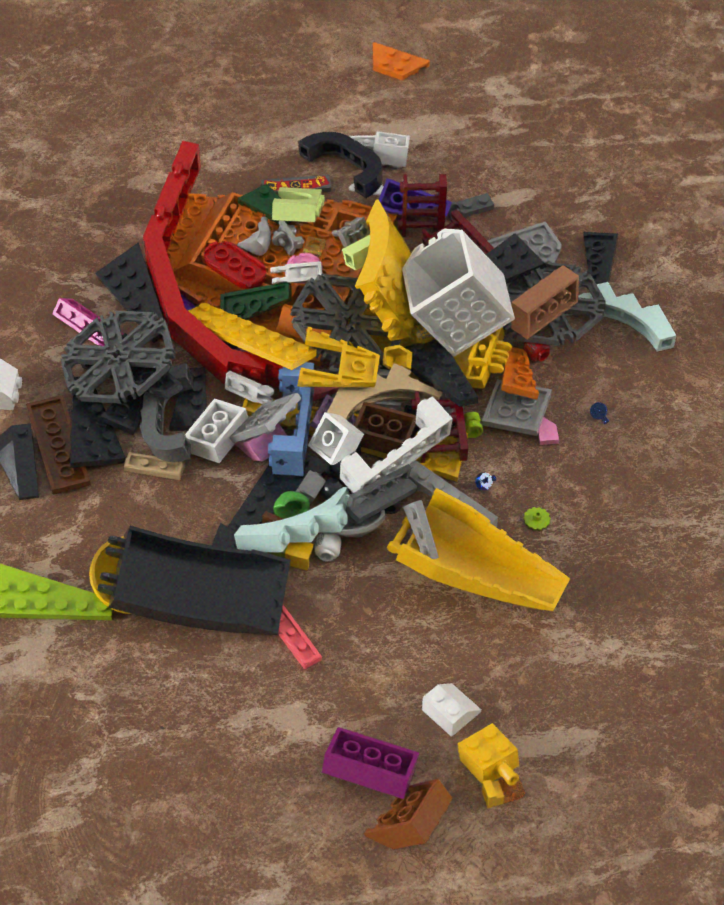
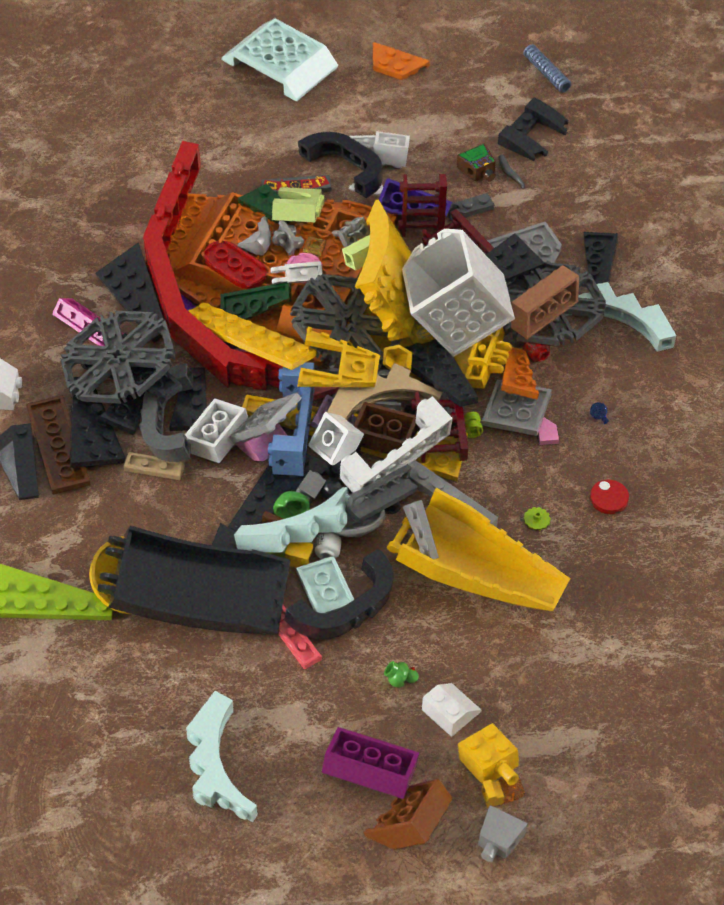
white hinge [225,370,274,405] -> none
clear blue piece [475,472,497,490] -> none
none -> light aqua arch [186,691,257,822]
none -> light aqua slope [221,19,338,102]
none -> black arch [285,549,394,639]
none -> light aqua plate [296,556,354,614]
none -> bright green animal [384,661,419,688]
none -> torso [457,143,496,182]
none -> light grey torso [478,805,528,862]
none -> black wedge [498,97,568,161]
none -> dark grey animal [498,154,525,189]
none -> sand blue piece [524,44,571,93]
none -> red tile [590,479,629,514]

